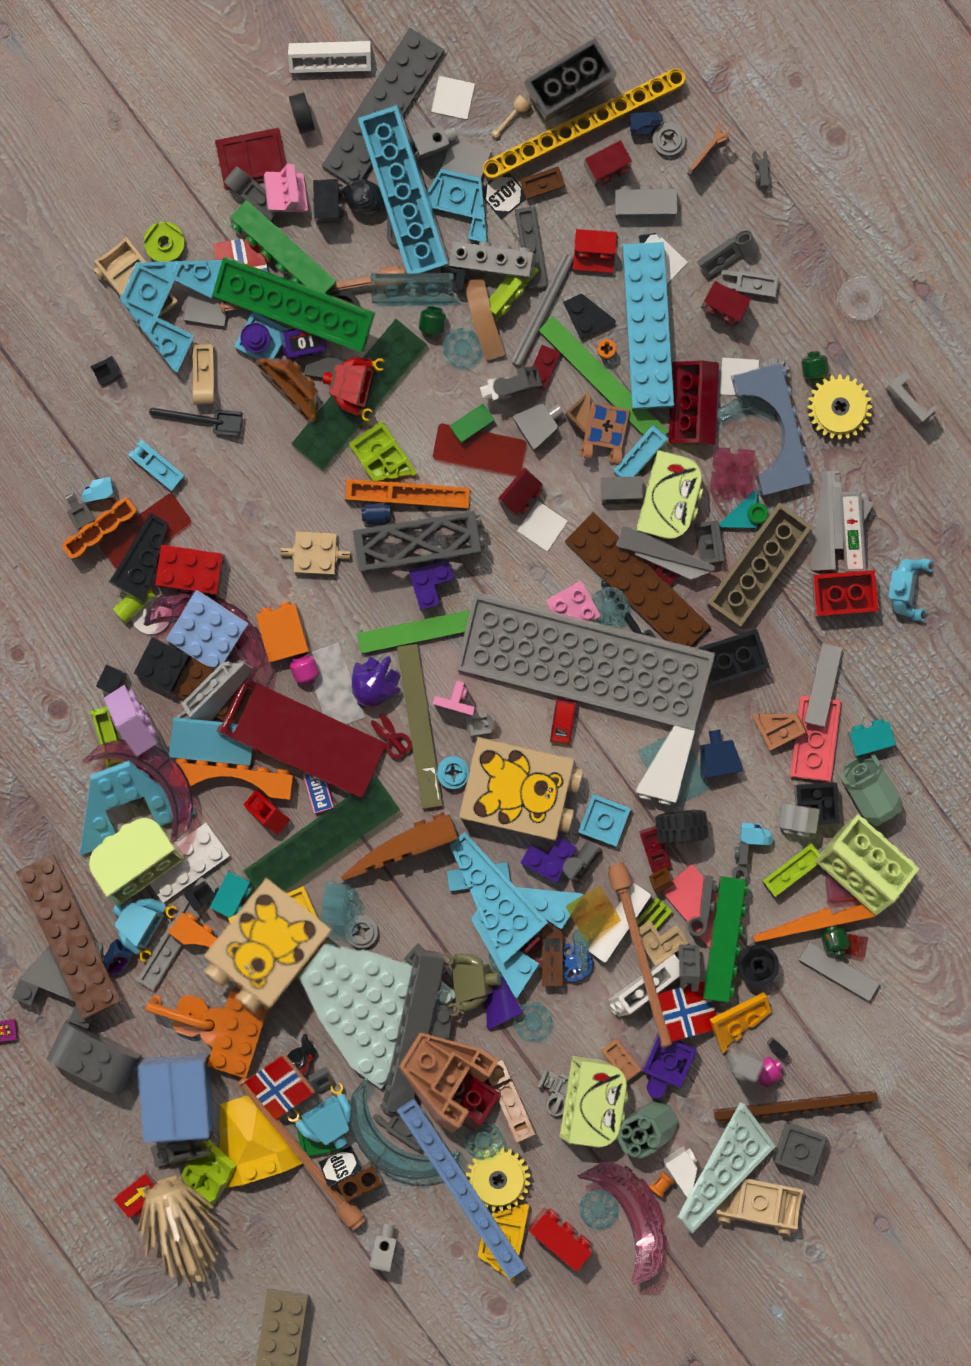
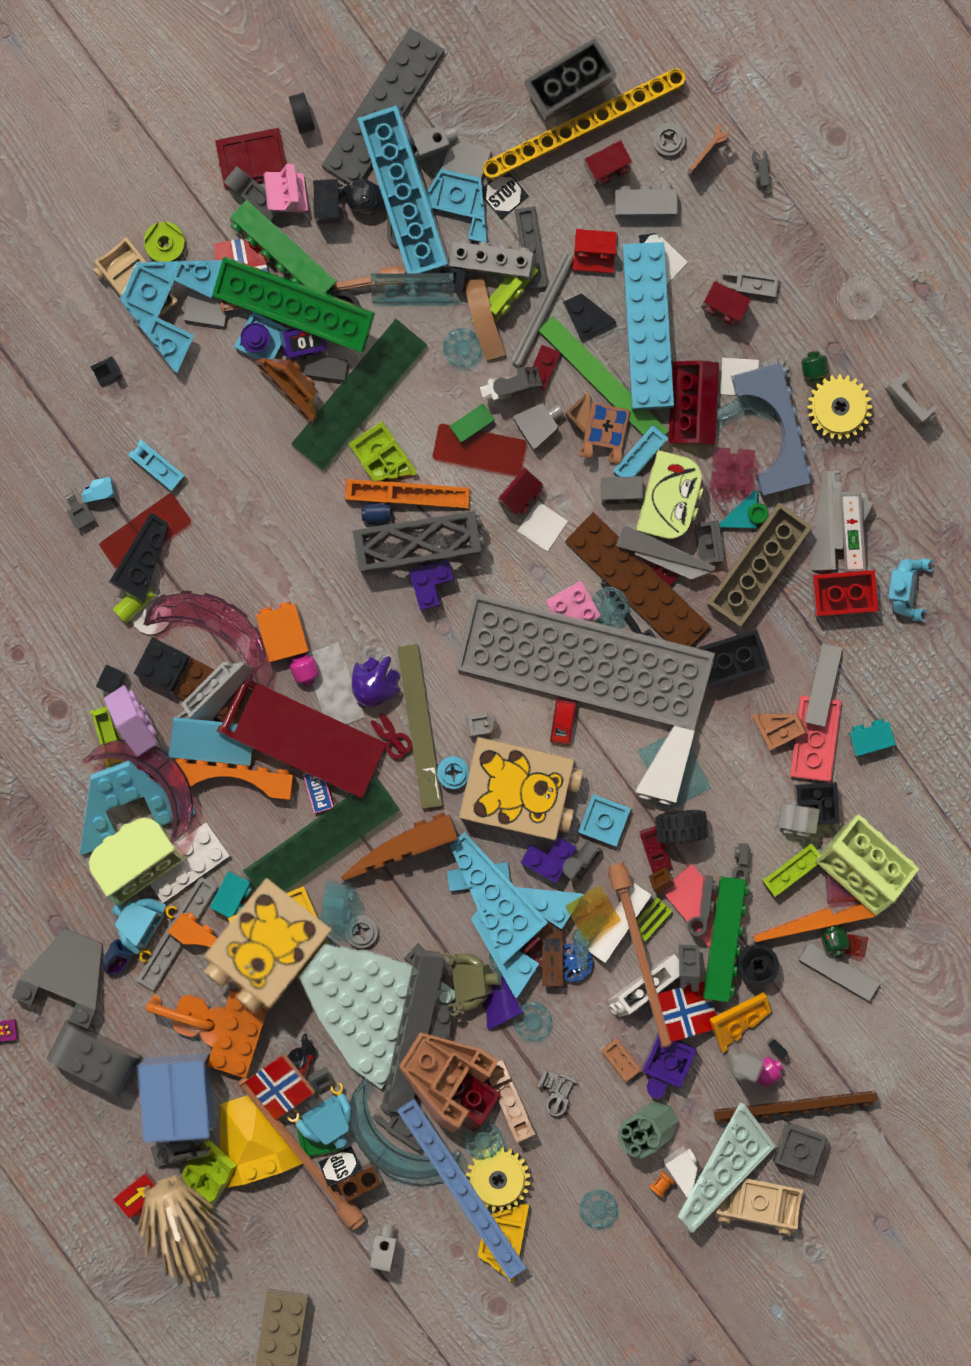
reddish brown plate [16,854,121,1020] -> none
orange brick [62,498,139,559] -> none
black piece [149,408,243,436] -> none
red brick [155,544,224,595] -> none
light blue plate [166,590,249,670] -> none
black panel [184,880,216,911] -> none
tan plate [193,344,215,405] -> none
red slope [243,789,291,835] -> none
tan plate [280,532,350,575] -> none
white brick [288,41,371,73] -> none
red torso [322,357,385,421] -> none
bright green tile [357,610,470,653] -> none
dark green head [418,306,447,338] -> none
white sticker [431,76,475,119] -> none
bright pink bracket [433,681,475,715] -> none
tan hinge [492,95,532,138] -> none
reddish brown plate [520,166,565,200] -> none
red brick [529,1207,592,1272] -> none
yellowish green brick [559,1056,628,1147] -> none
clear pink windscreen [577,1161,667,1284] -> none
orange bush [597,339,616,359] -> none
dark blue rock [630,112,663,136] -> none
tan plate [639,921,689,966] -> none
dark grey plate [697,230,759,279] -> none
dark blue torso [700,730,743,778] -> none
medium azure rock [740,822,773,845] -> none
sand green brick [839,755,903,826] -> none

